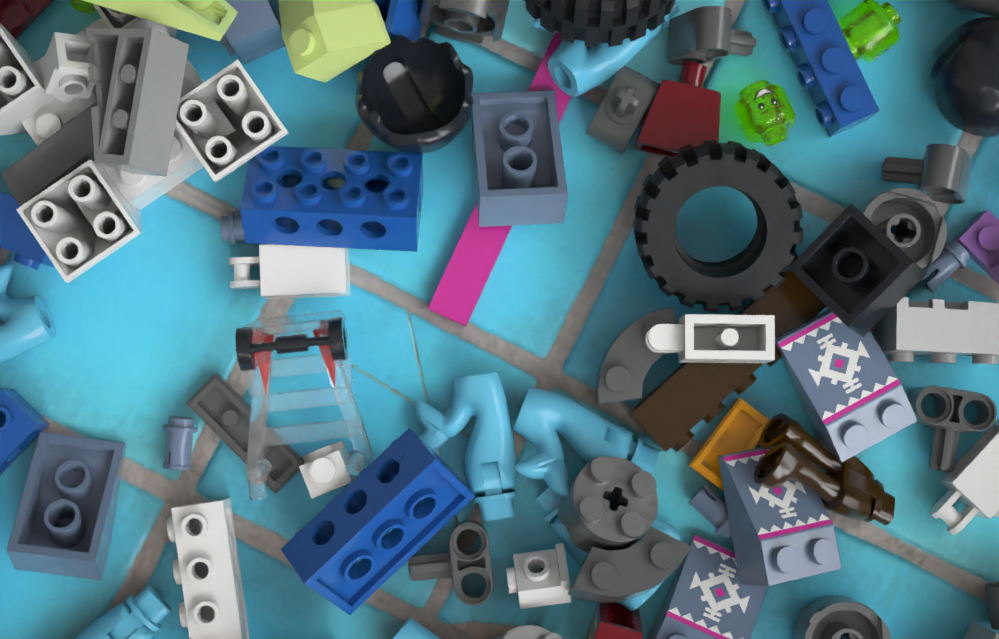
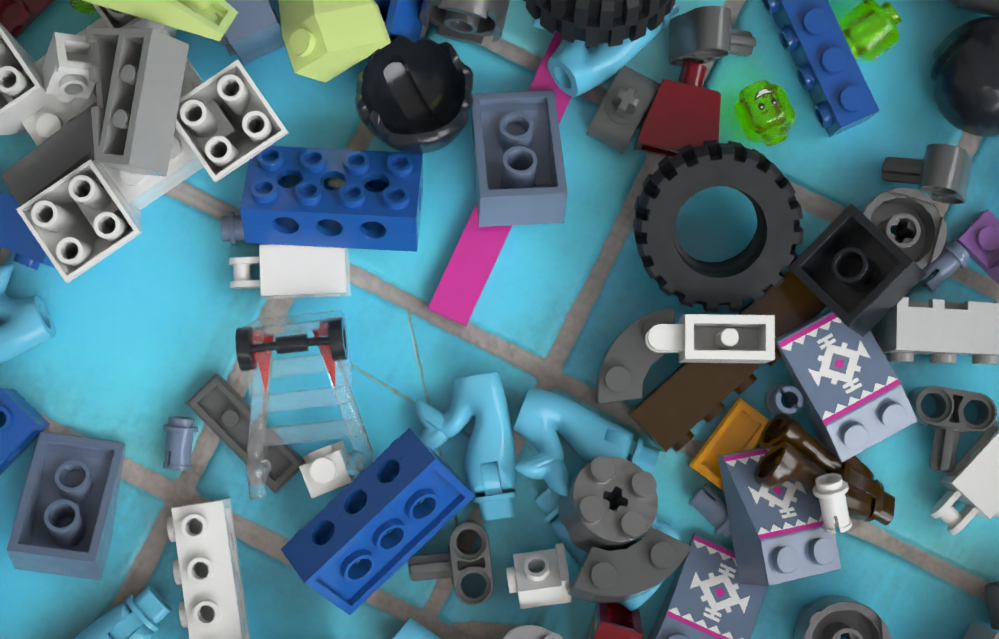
none -> sand blue pin [764,383,804,416]
none -> white pin [812,473,852,534]

